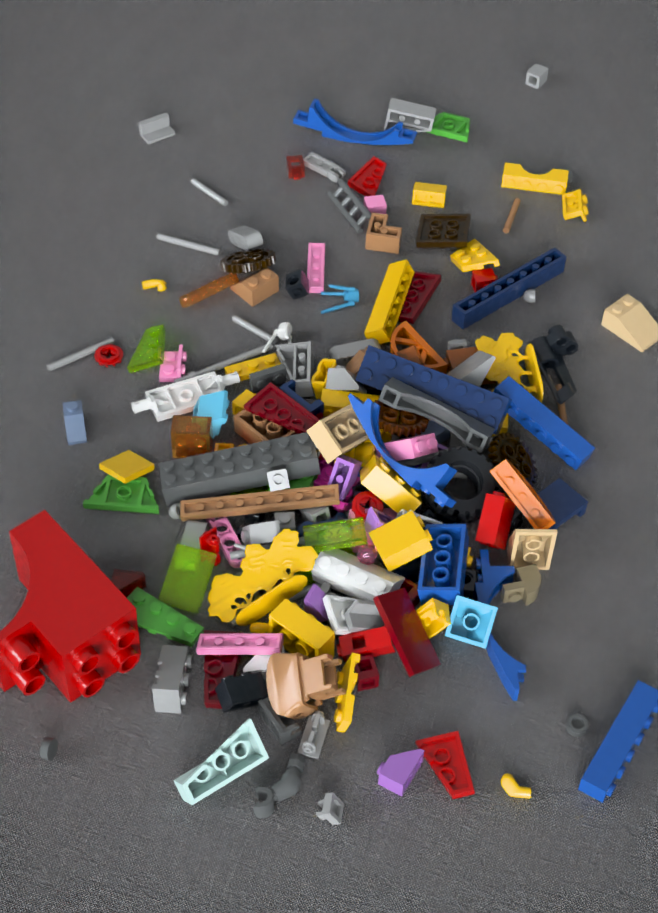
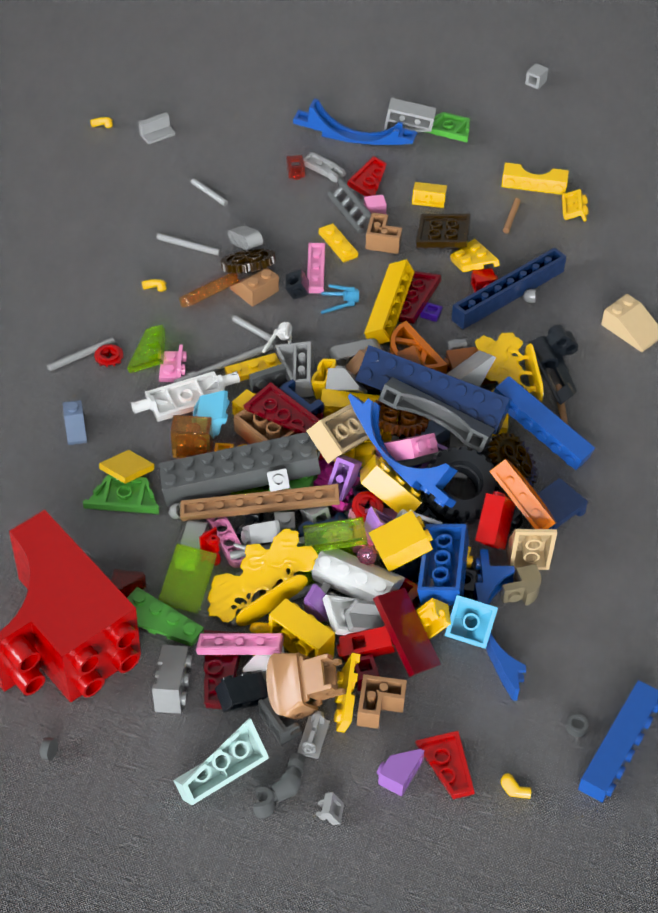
none -> yellow arm [90,117,113,128]
none -> yellow plate [319,223,358,263]
none -> medium nougat brick [357,674,407,729]
none -> dark purple tile [420,303,443,322]

